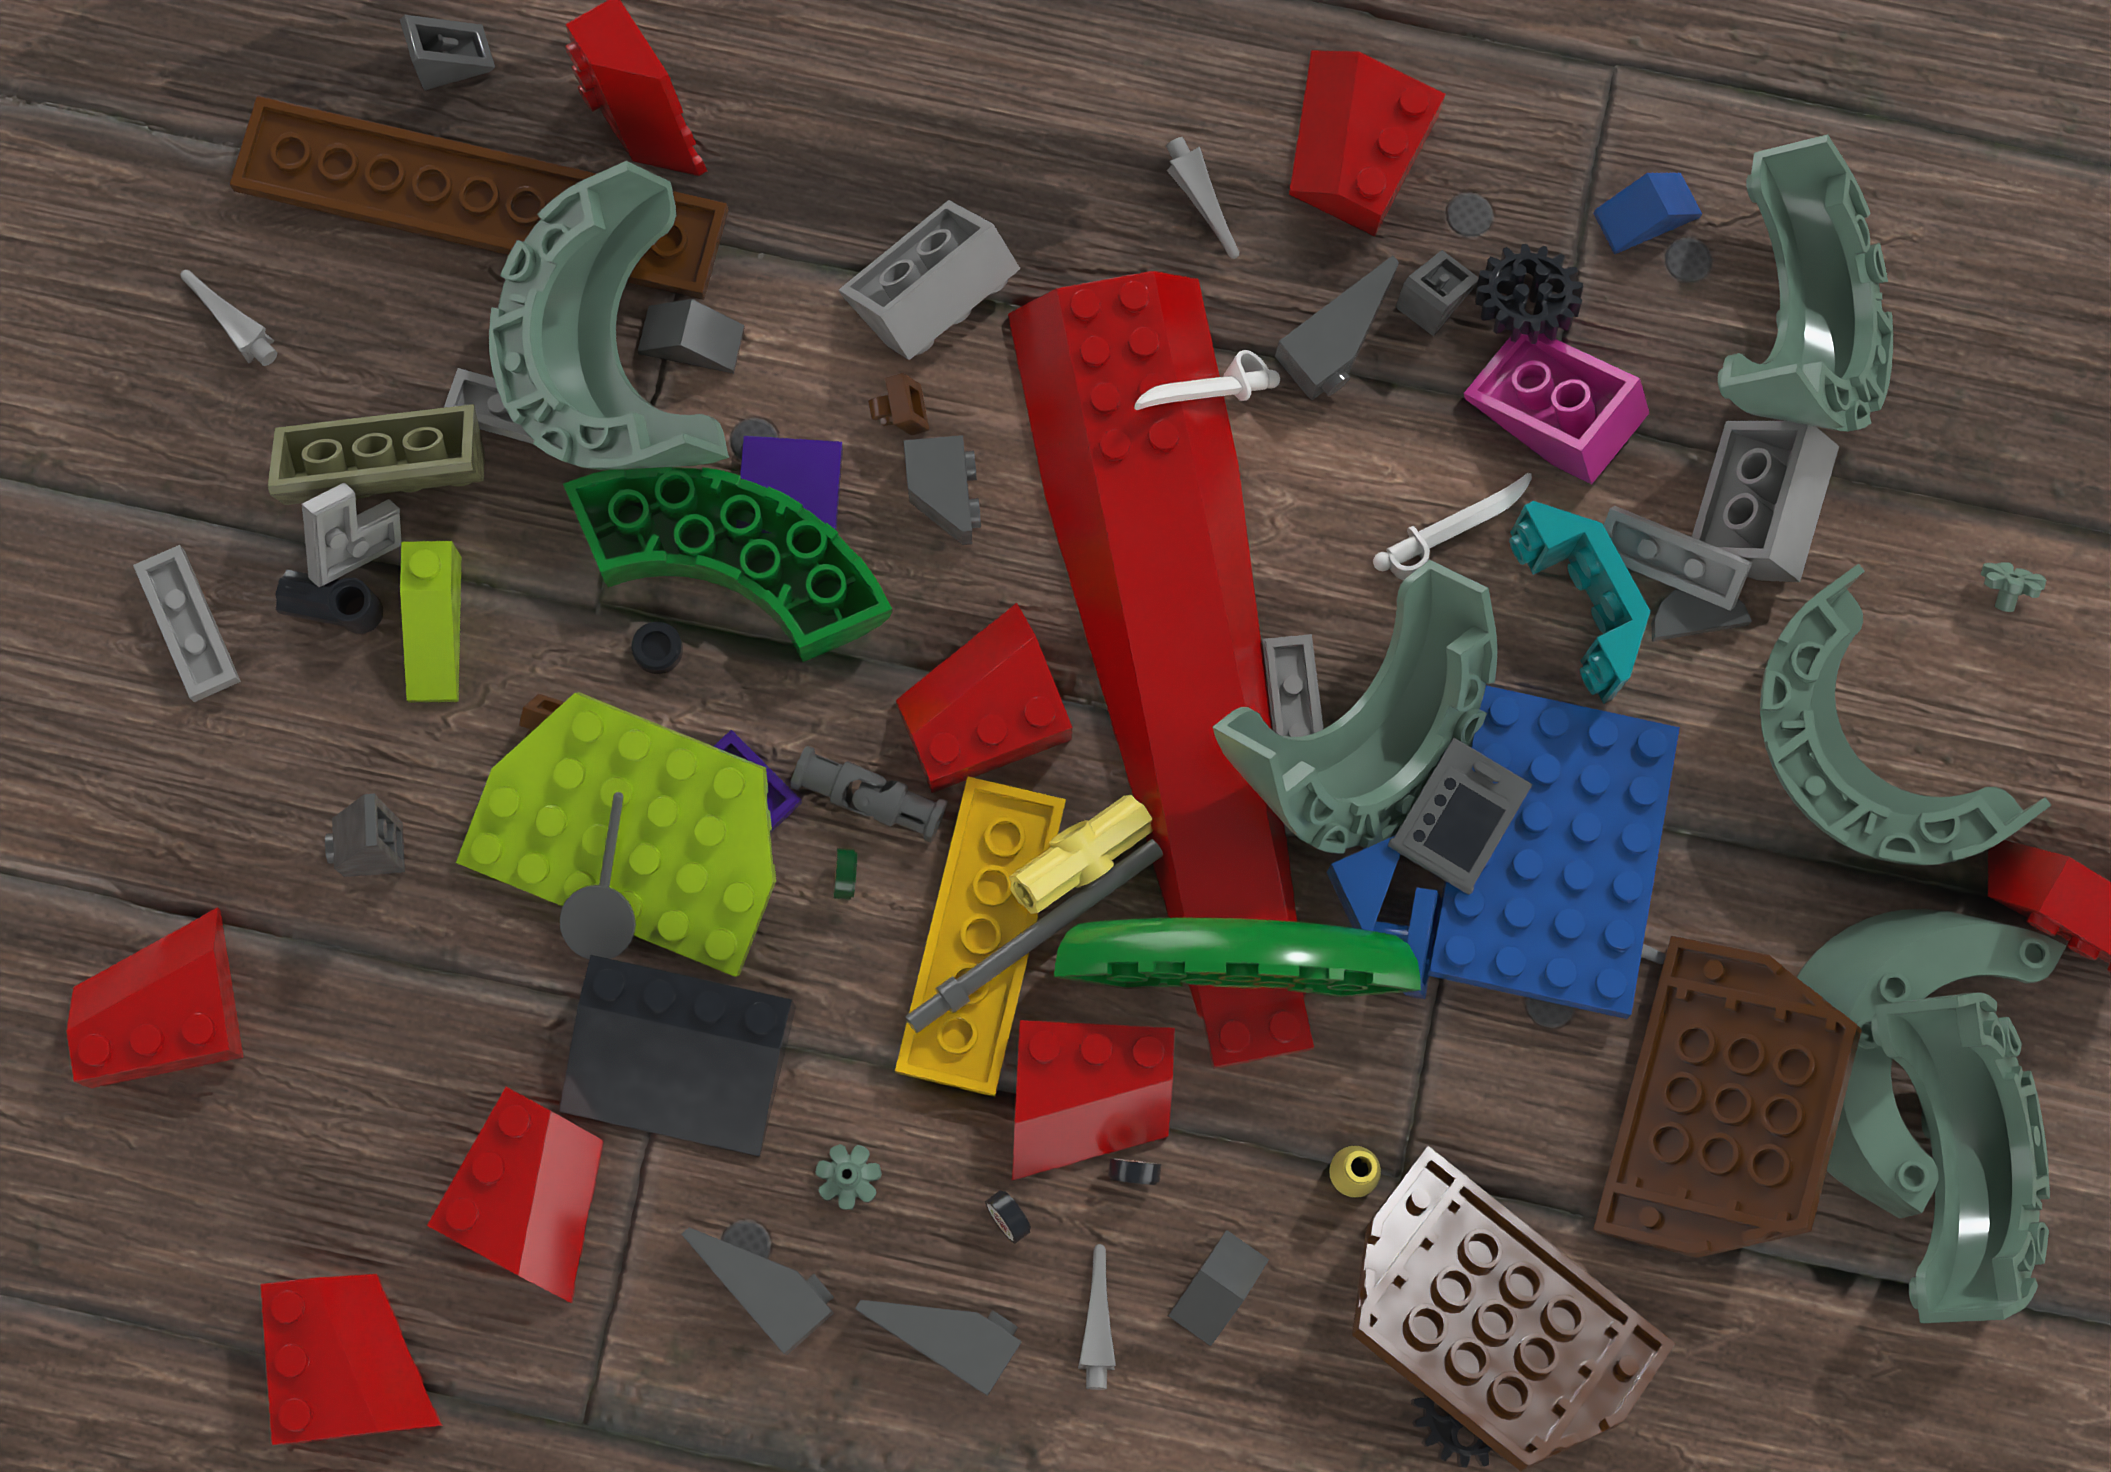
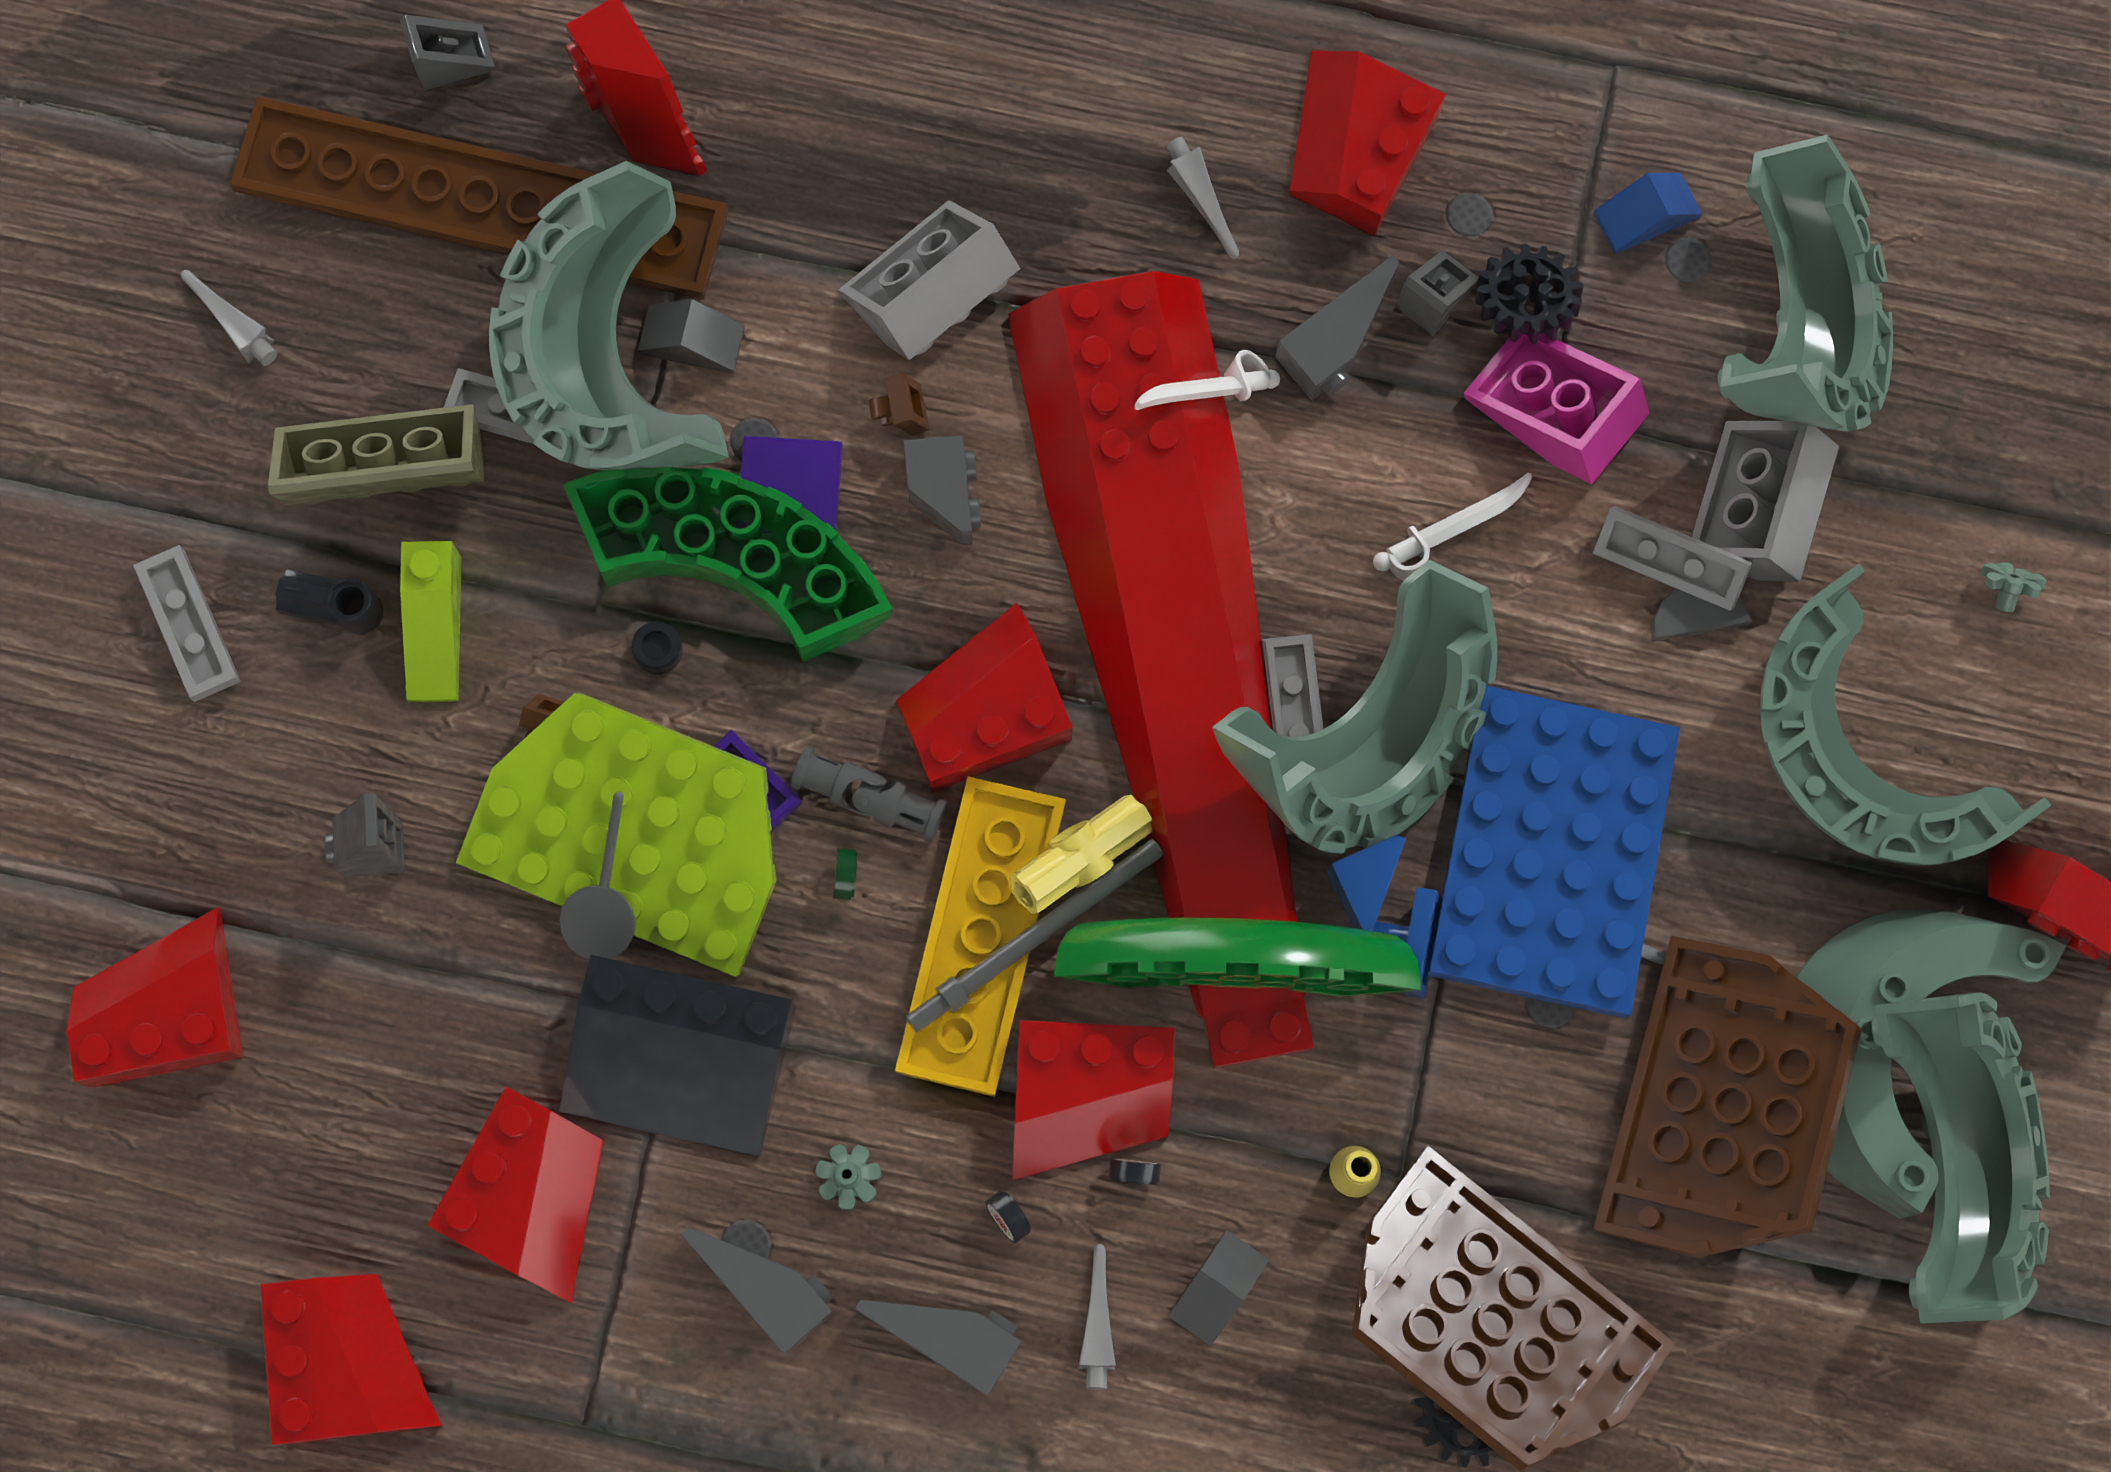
light grey tile [302,483,402,587] -> none
dark grey container [1388,738,1533,895] -> none
teal slope [1509,501,1650,704] -> none

